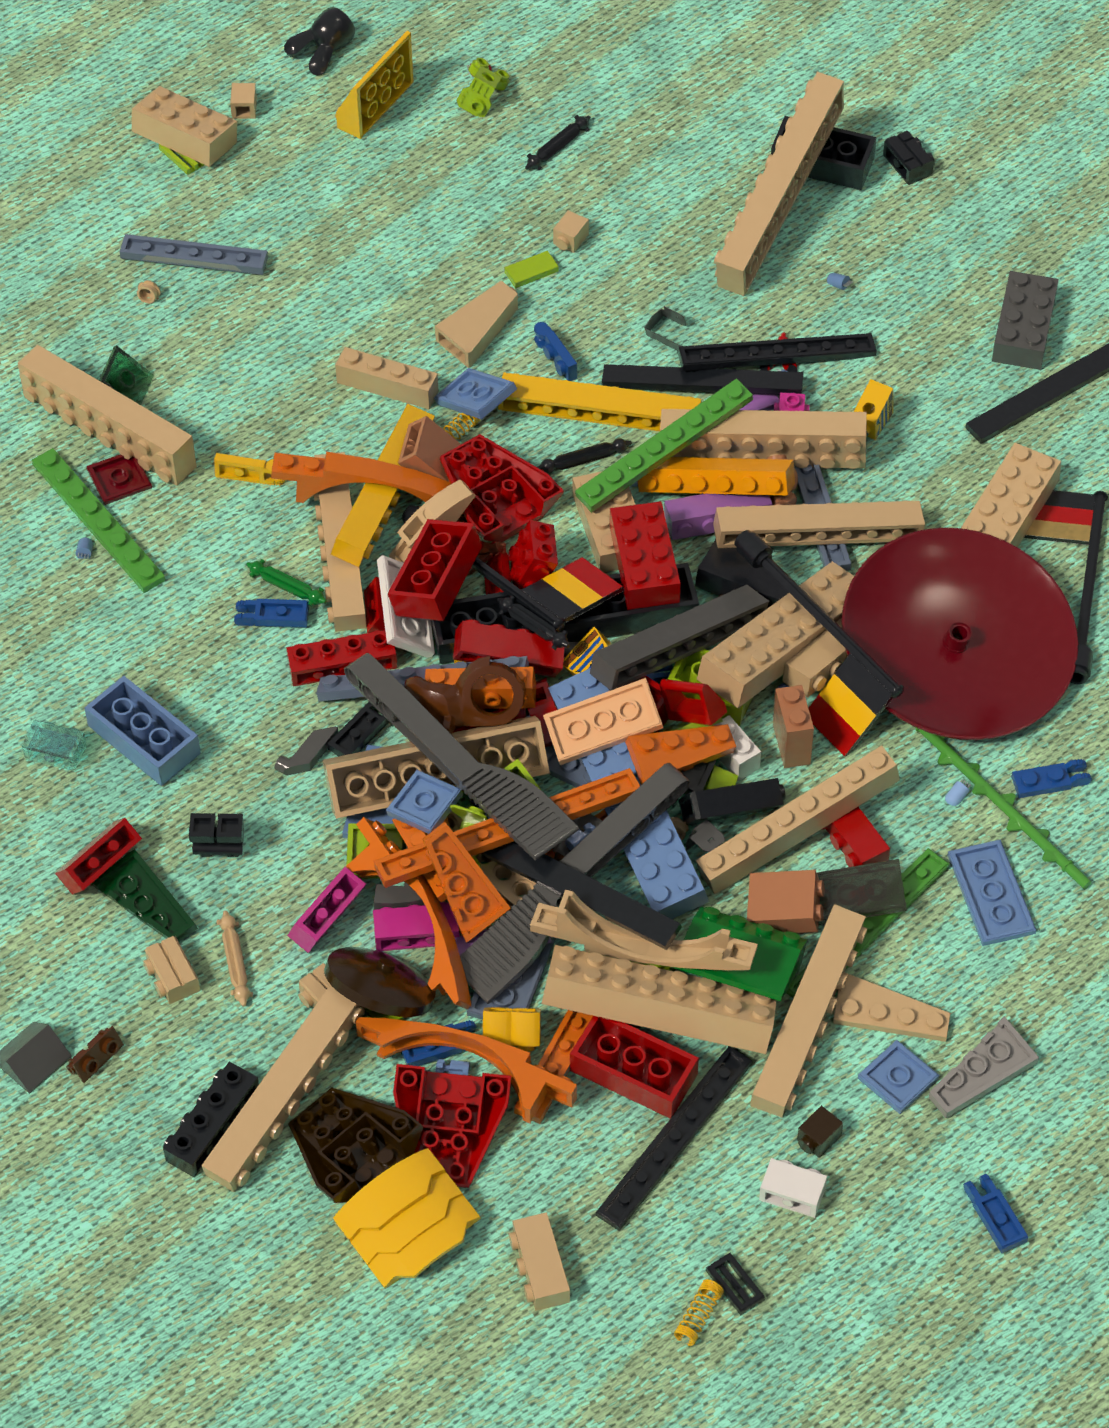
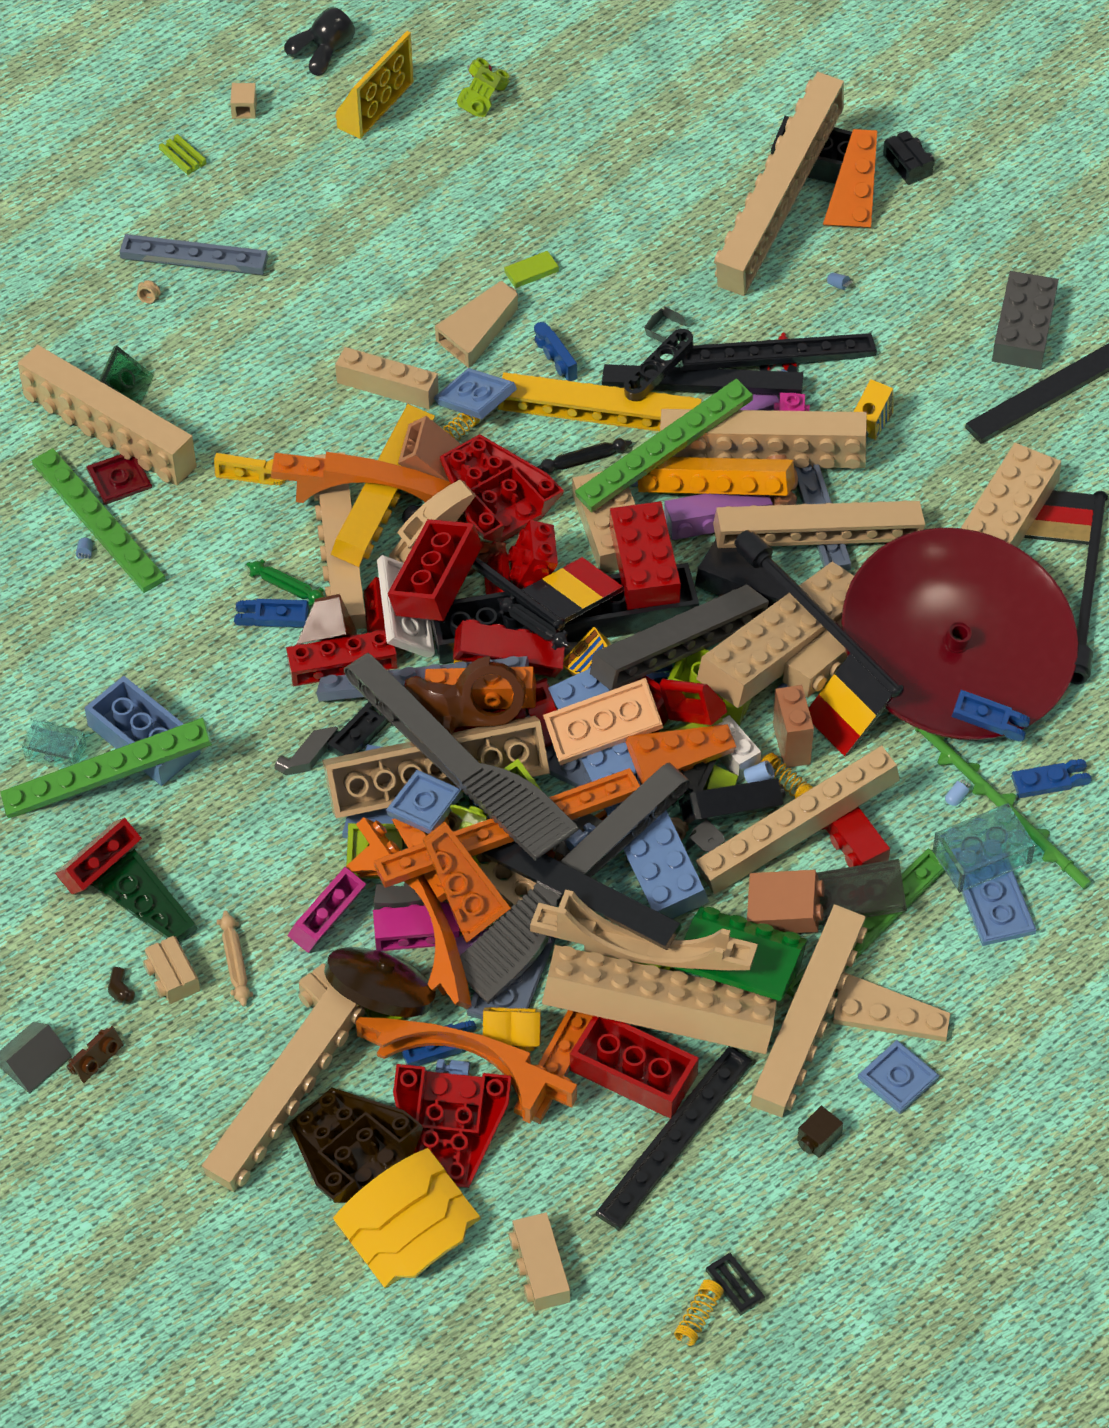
tan brick [132,86,237,167] -> none
black brick [163,1061,259,1177] -> none
black hips [189,813,244,857] -> none
black wheel [525,114,591,170] -> none
tan brick [553,210,589,253] -> none
white brick [759,1158,827,1218] -> none
light grey wing [929,1016,1039,1118] -> none
blue hinge [963,1174,1028,1254] -> none
none -> bright green plate [0,717,212,818]
none -> dark brown arm [108,967,135,1004]
none -> slope [297,594,357,644]
none -> black beam [624,329,694,401]
none -> light blue hinge [744,760,775,783]
none -> yellow piece [760,752,814,799]
none -> orange wing [823,129,877,228]
none -> clear light blue brick [932,803,1035,893]
none -> blue hinge [951,690,1030,742]

